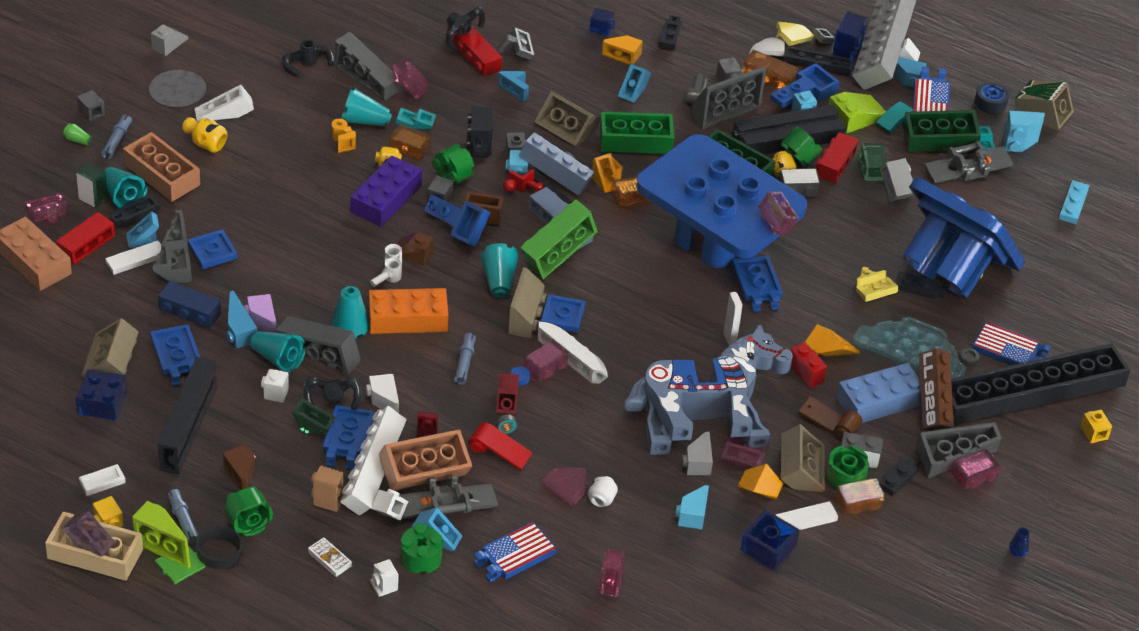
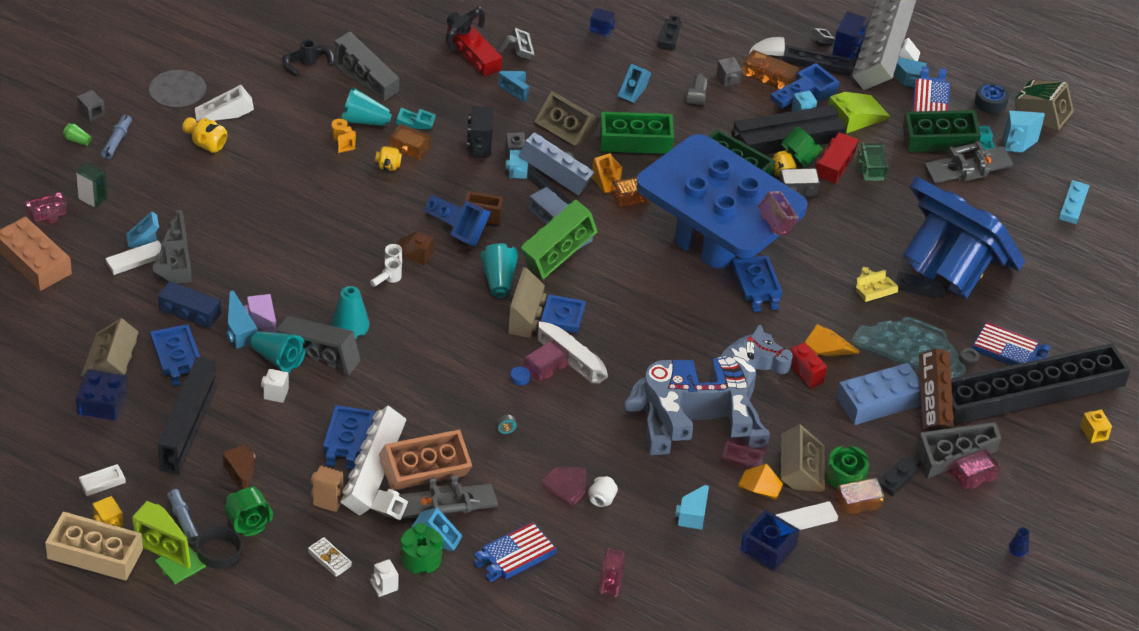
red brick [56,212,115,265] -> none
slope [62,511,115,557] -> none
teal cone [102,167,147,208] -> none
black hinge [109,194,160,227] -> none
nougat brick [123,132,200,202] -> none
light grey slope [151,24,188,56] -> none
blue plate [188,229,238,269] -> none
clear green slope [292,398,336,434] -> none
black piece [303,377,361,410] -> none
dark purple brick [350,155,422,227] -> none
white slope [366,374,399,413] -> none
orange brick [369,288,448,334] -> none
clear pink brick [393,58,429,99] -> none
dark red slope [417,411,439,438] -> none
flat silver brick [427,176,453,202] -> none
green brick [431,144,474,186] -> none
sand blue pin [454,333,476,385] -> none
red door [468,422,533,471] -> none
dark red slope [496,373,519,414] -> none
red piece [503,169,544,193] -> none
light orange slope [602,35,643,65] -> none
light grey slope [682,432,713,475] -> none
dark grey slope [691,66,767,129] -> none
white tile [723,292,742,346] -> none
light yellow slope [776,22,814,46] -> none
reddish brown door [798,397,862,439] -> none
dark grey brick [841,432,883,469] -> none
teal slope [876,101,914,134] -> none
light grey brick [880,158,913,201] -> none

